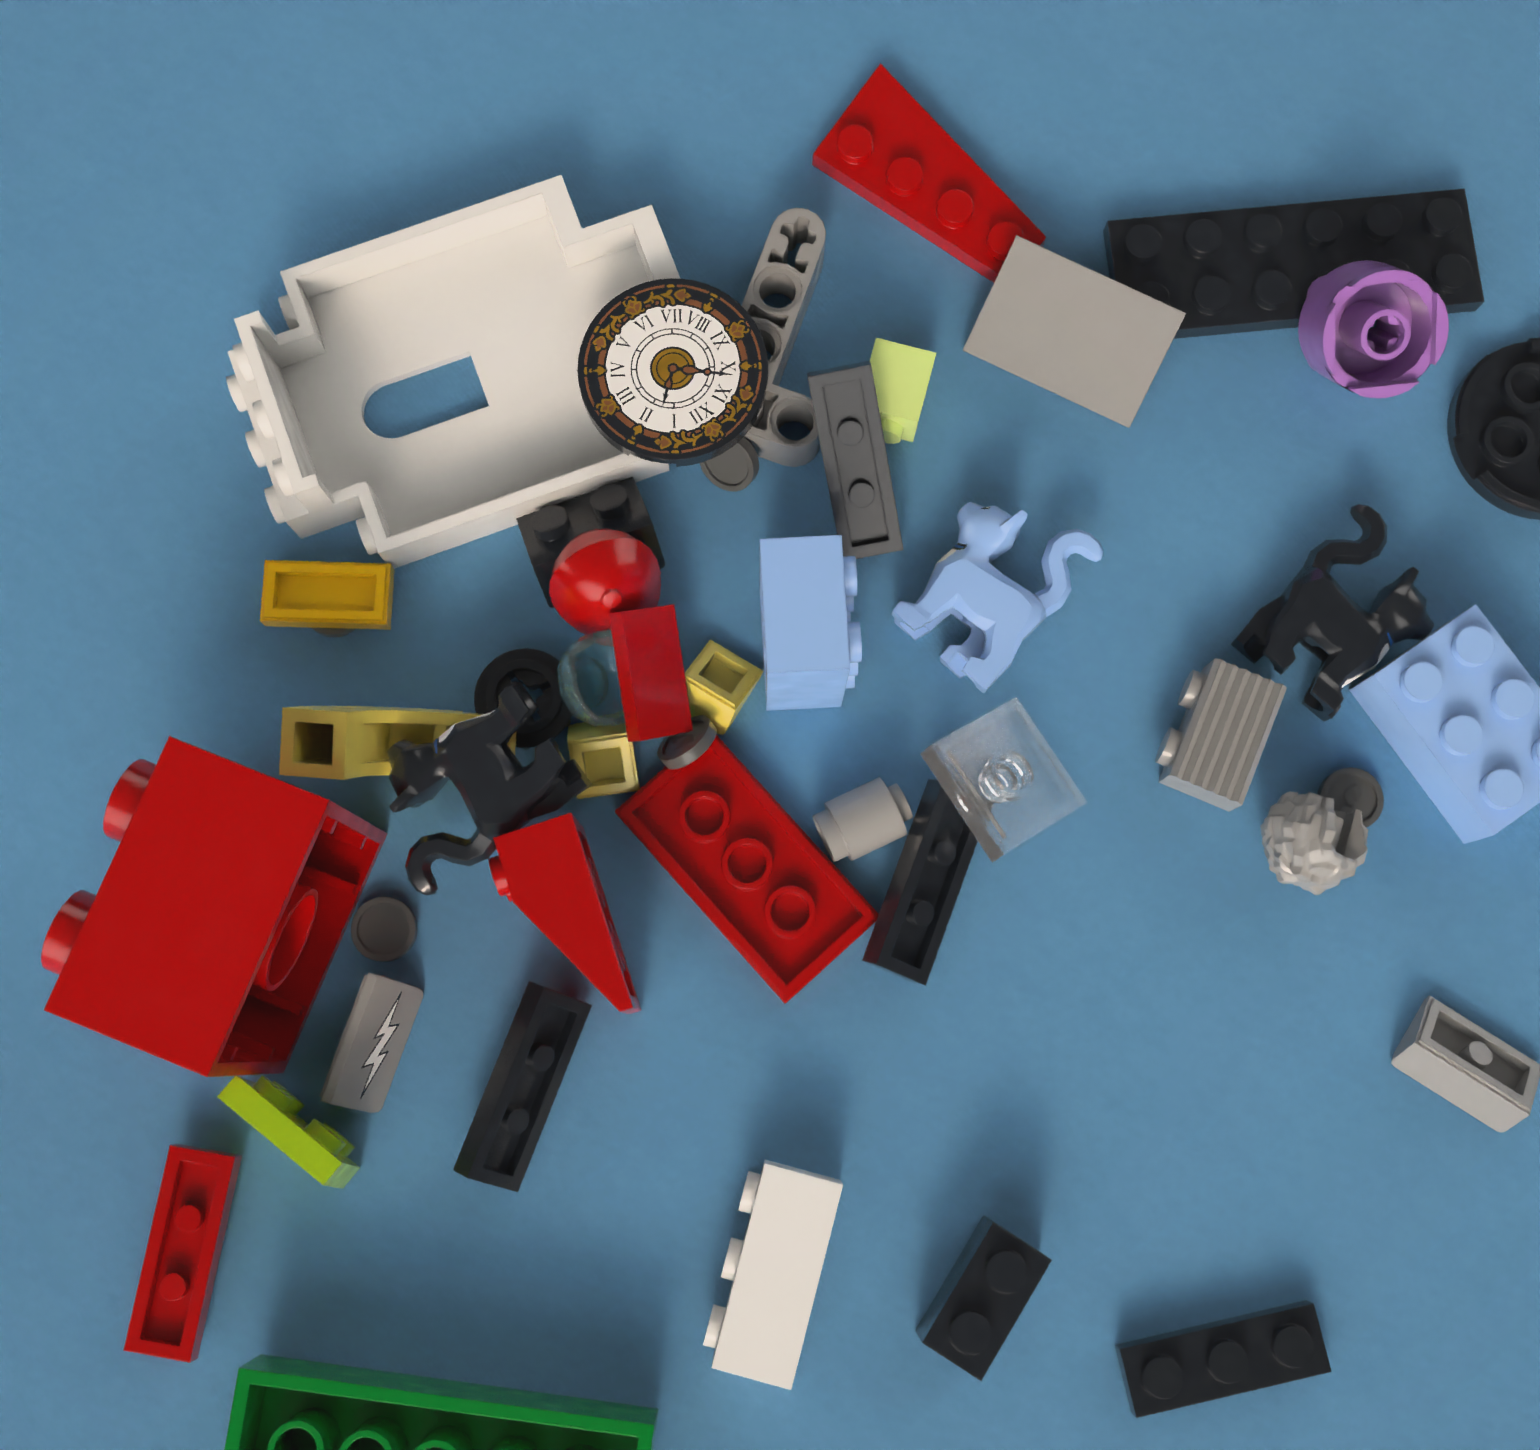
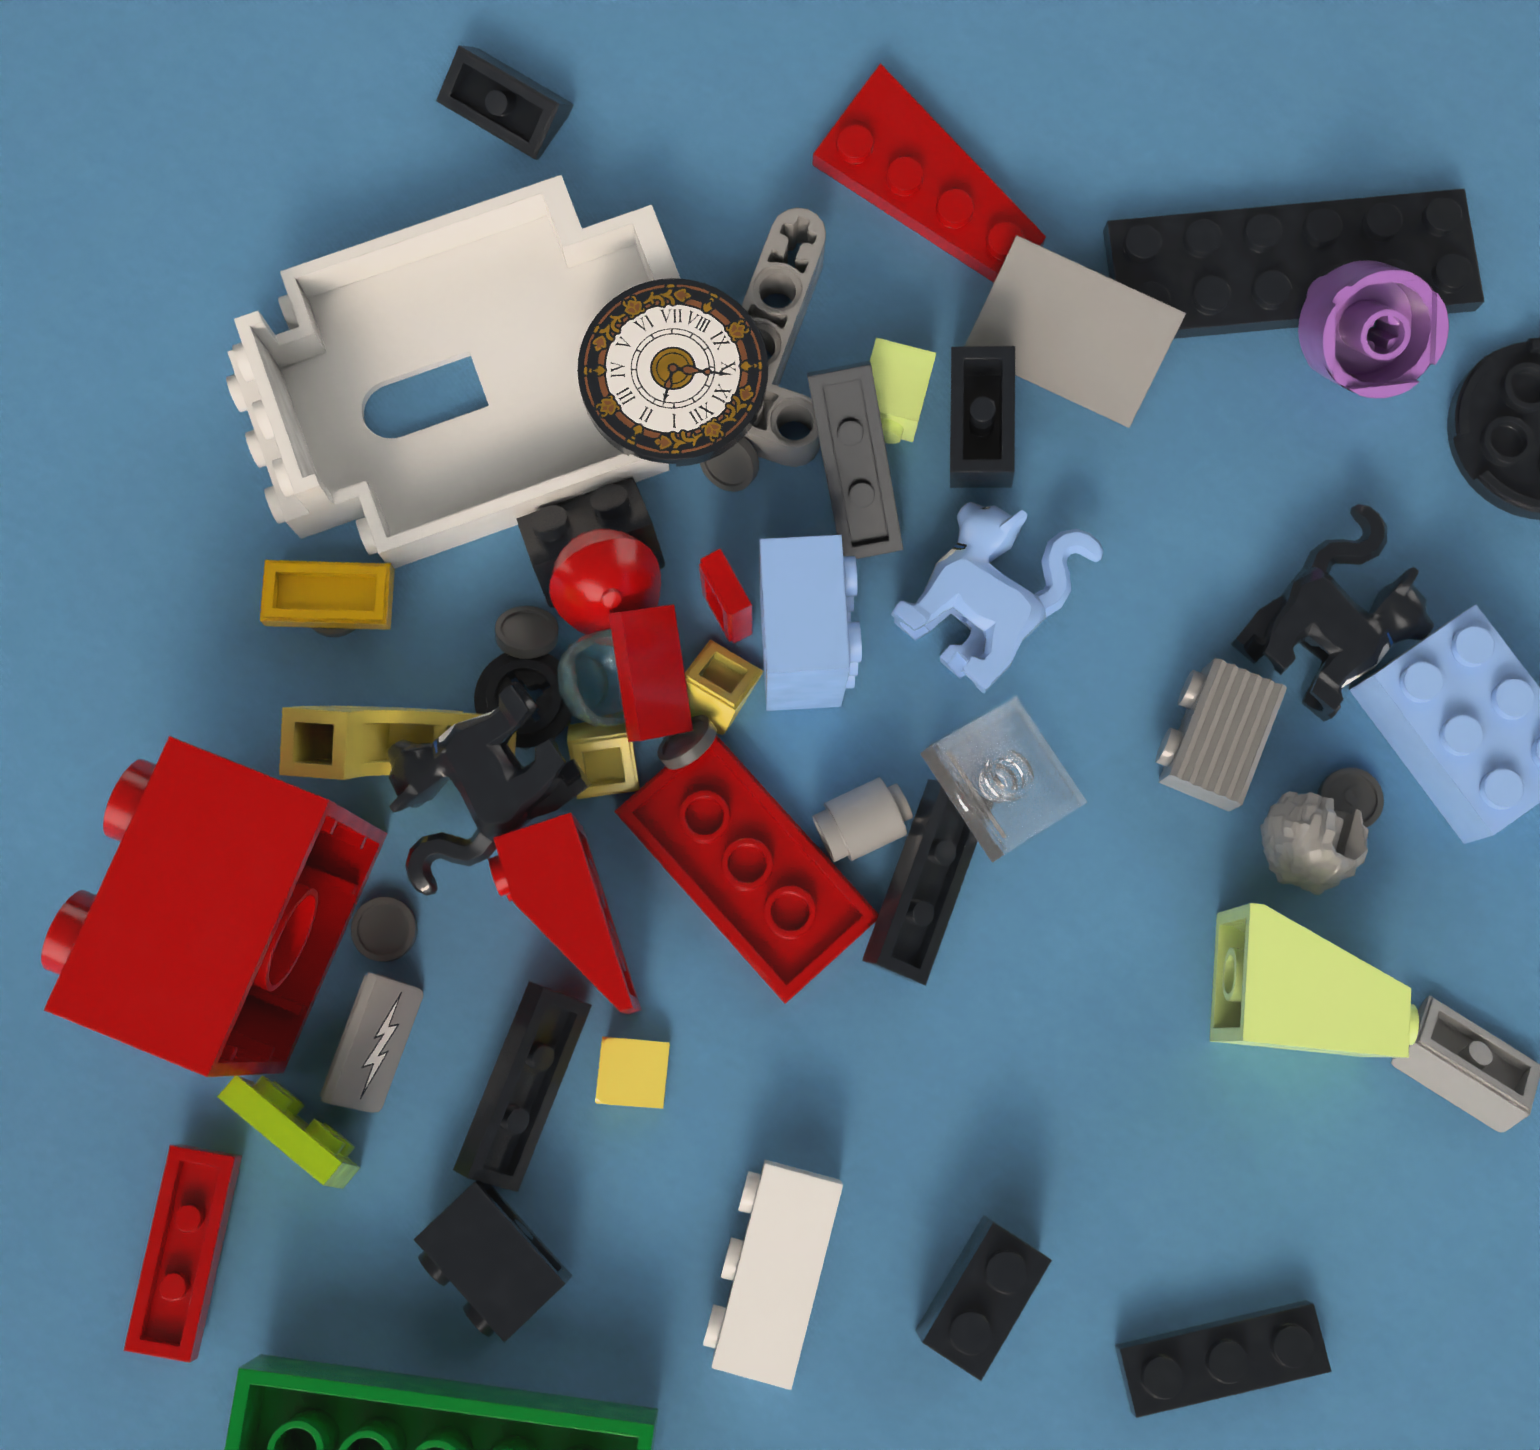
none -> black brick [413,1181,572,1343]
none -> black slope [436,45,574,160]
none -> dark grey piece [495,606,559,659]
none -> light yellow slope [595,1036,670,1109]
none -> red tile [699,548,752,644]
none -> black brick [950,346,1015,488]
none -> yellowish green slope [1210,903,1419,1058]

